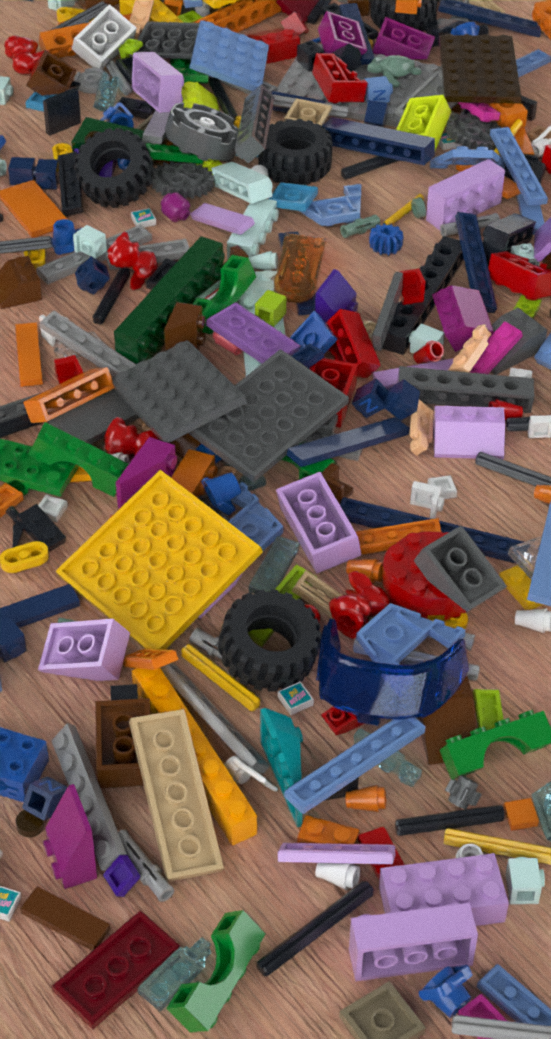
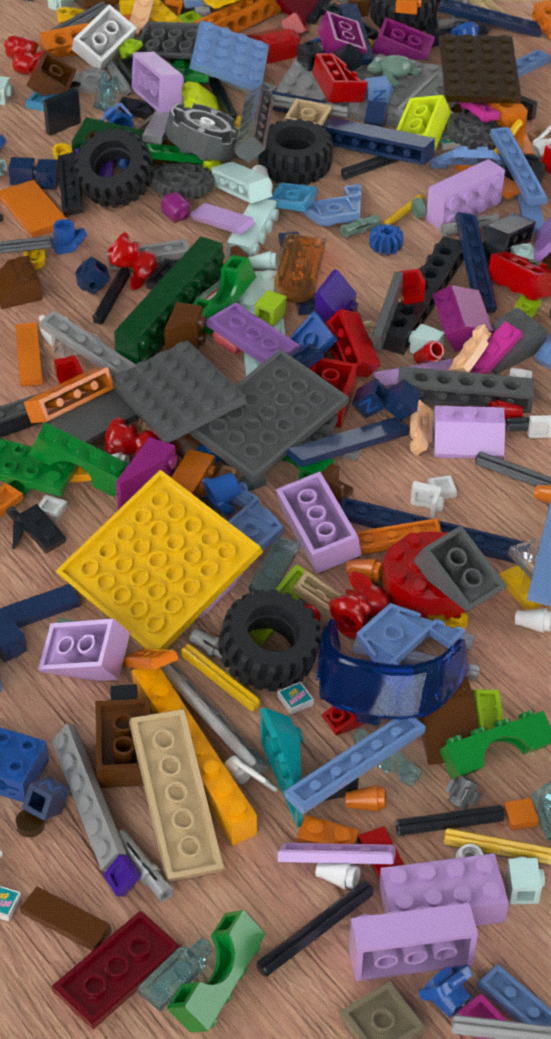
yellow plate [0,541,49,573] -> none
light grey tile [36,225,152,284] -> none
magenta slope [43,784,97,889] -> none
light aqua brick [73,225,107,259] -> none
tile [131,208,156,228] -> none

